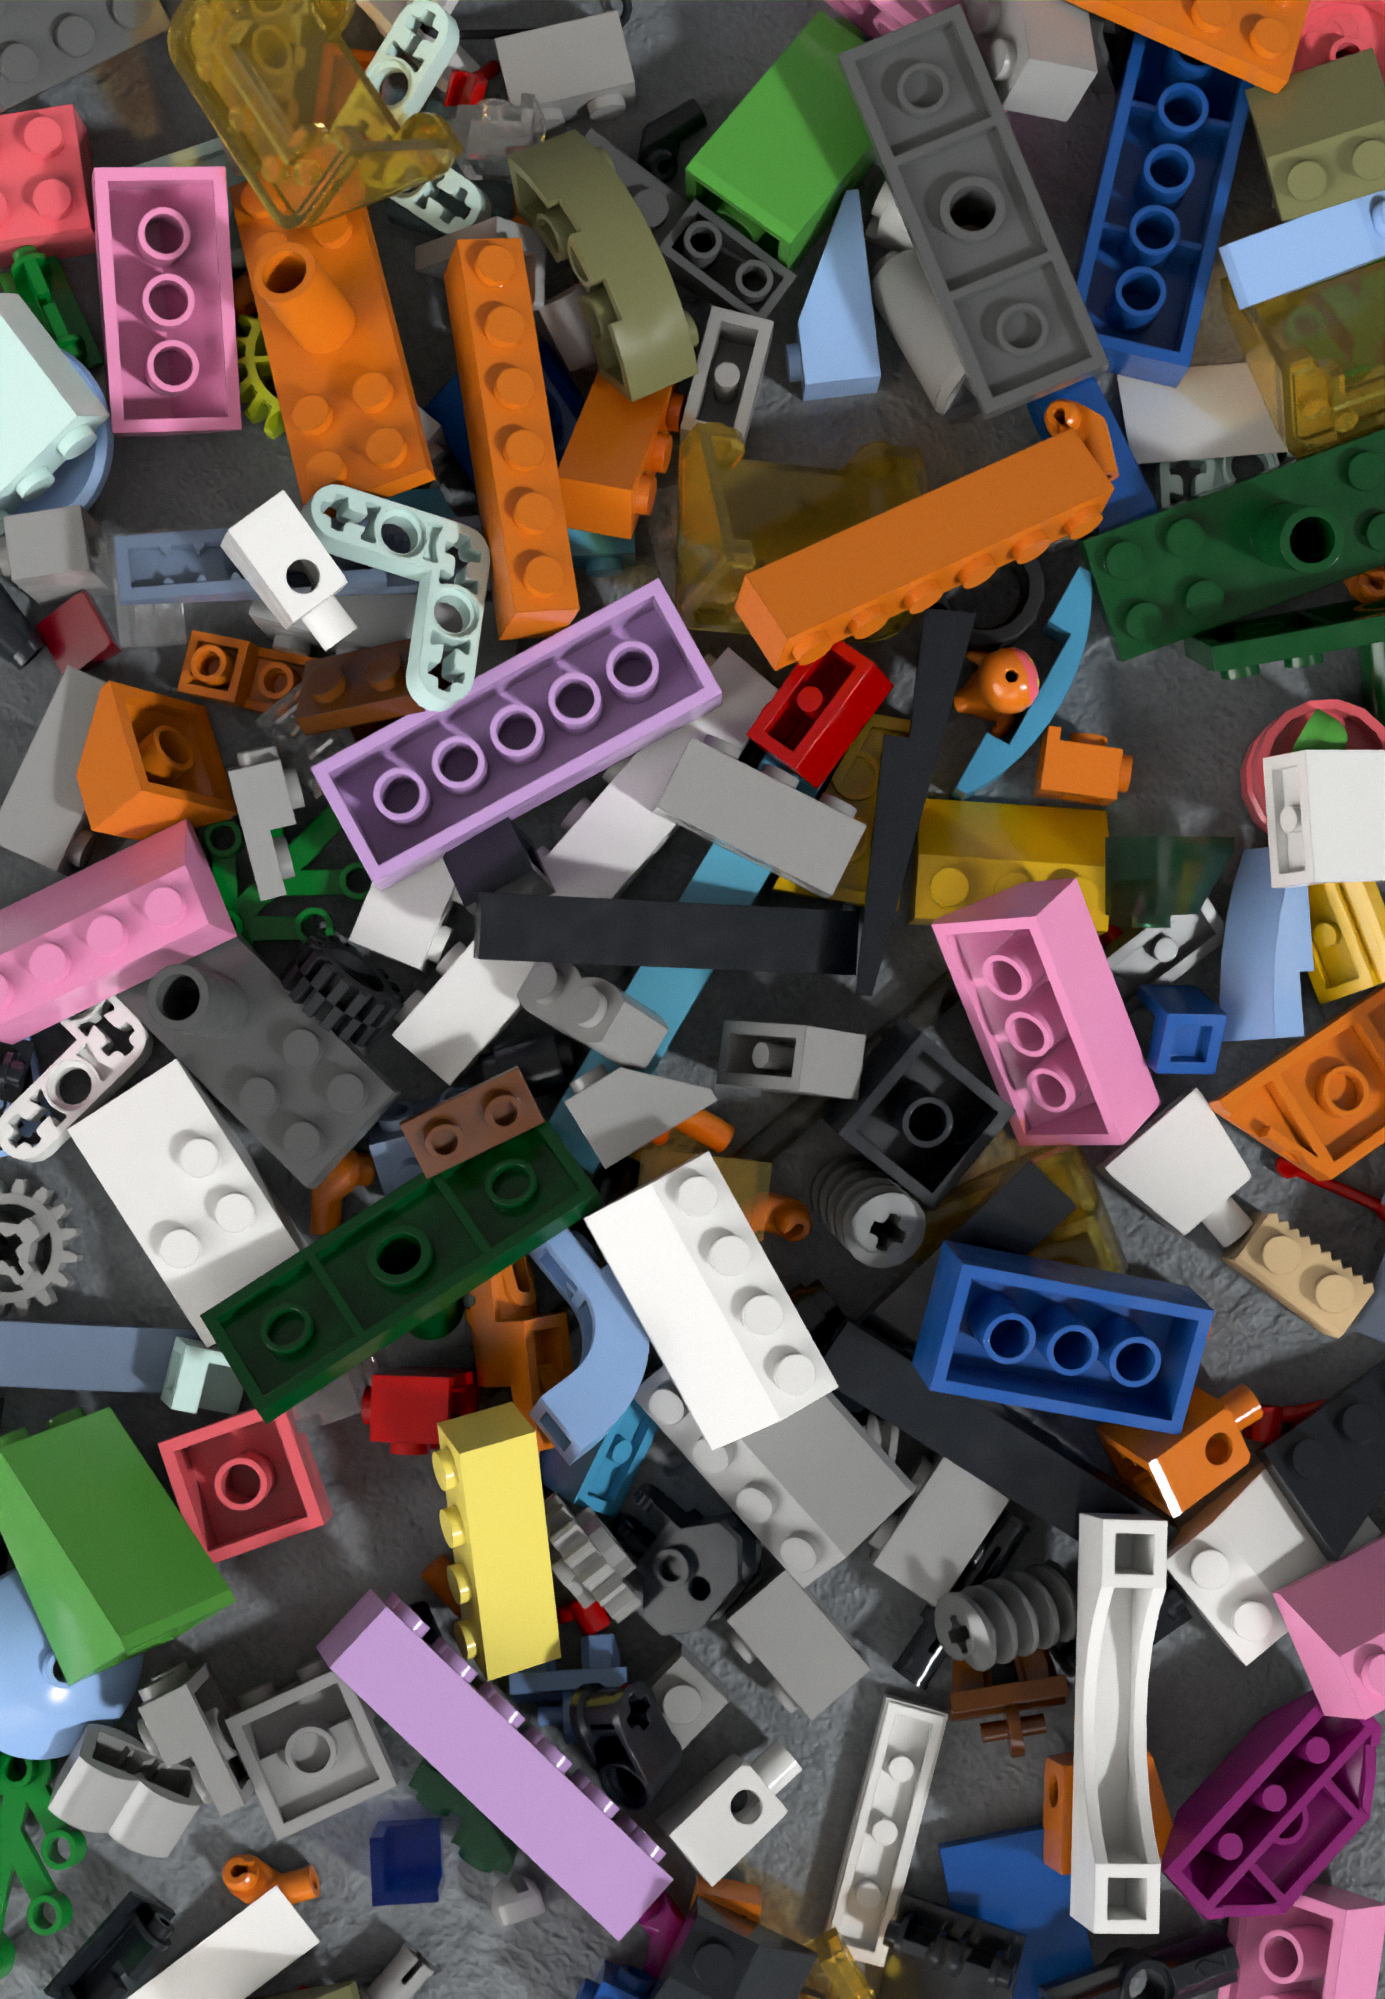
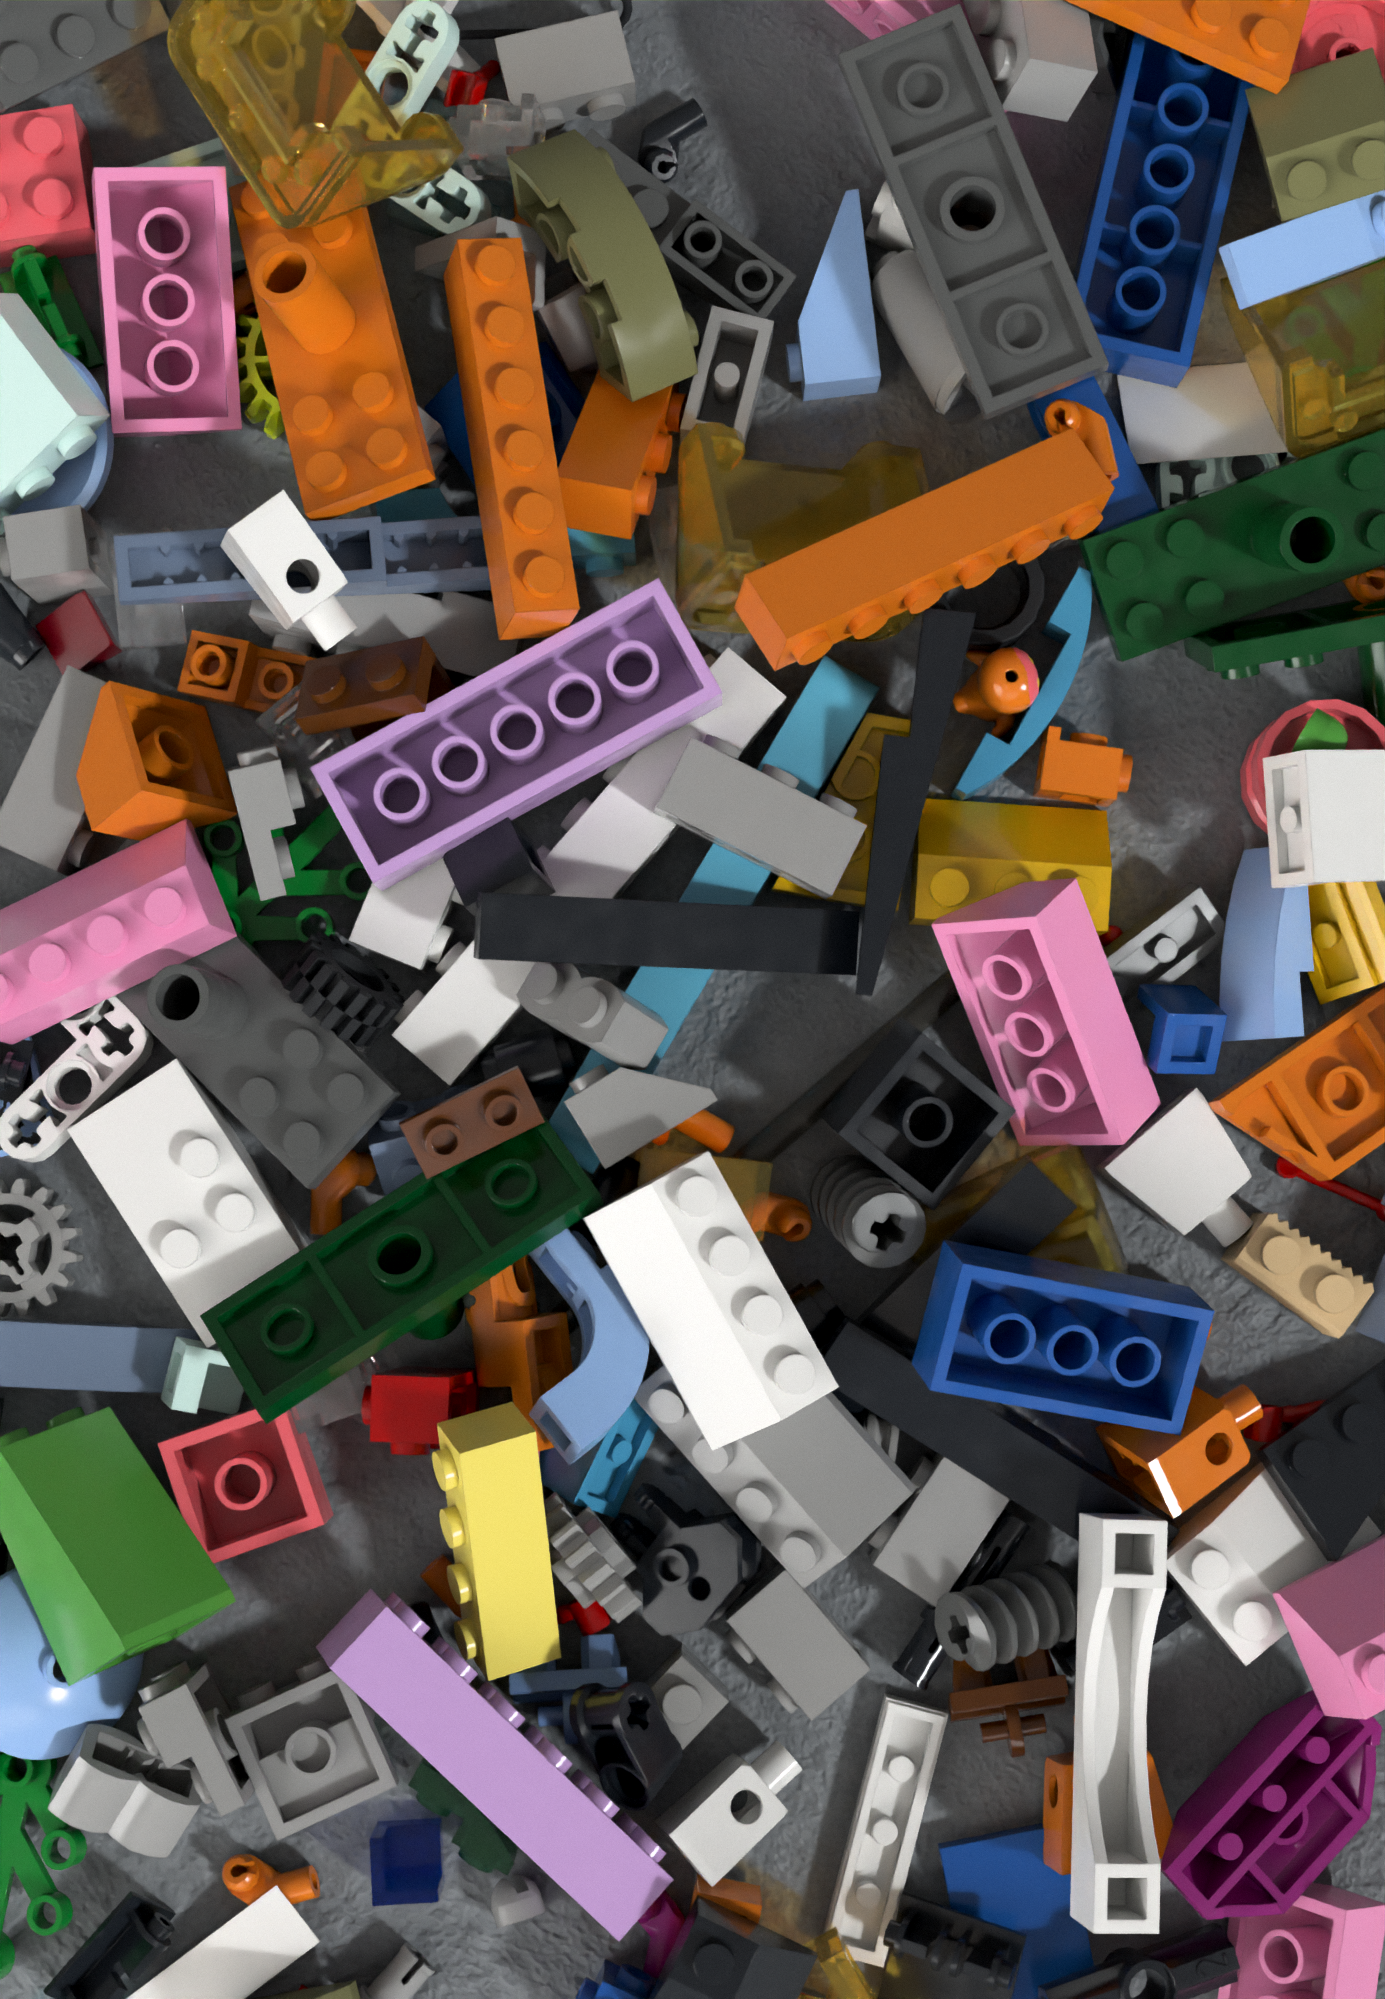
light aqua beam [301,484,490,712] -> none
bright green slope [685,10,878,273] -> none
light grey brick [716,1020,866,1100] -> none
red brick [746,640,894,790] -> none
clear green slope [1105,836,1235,928] -> none

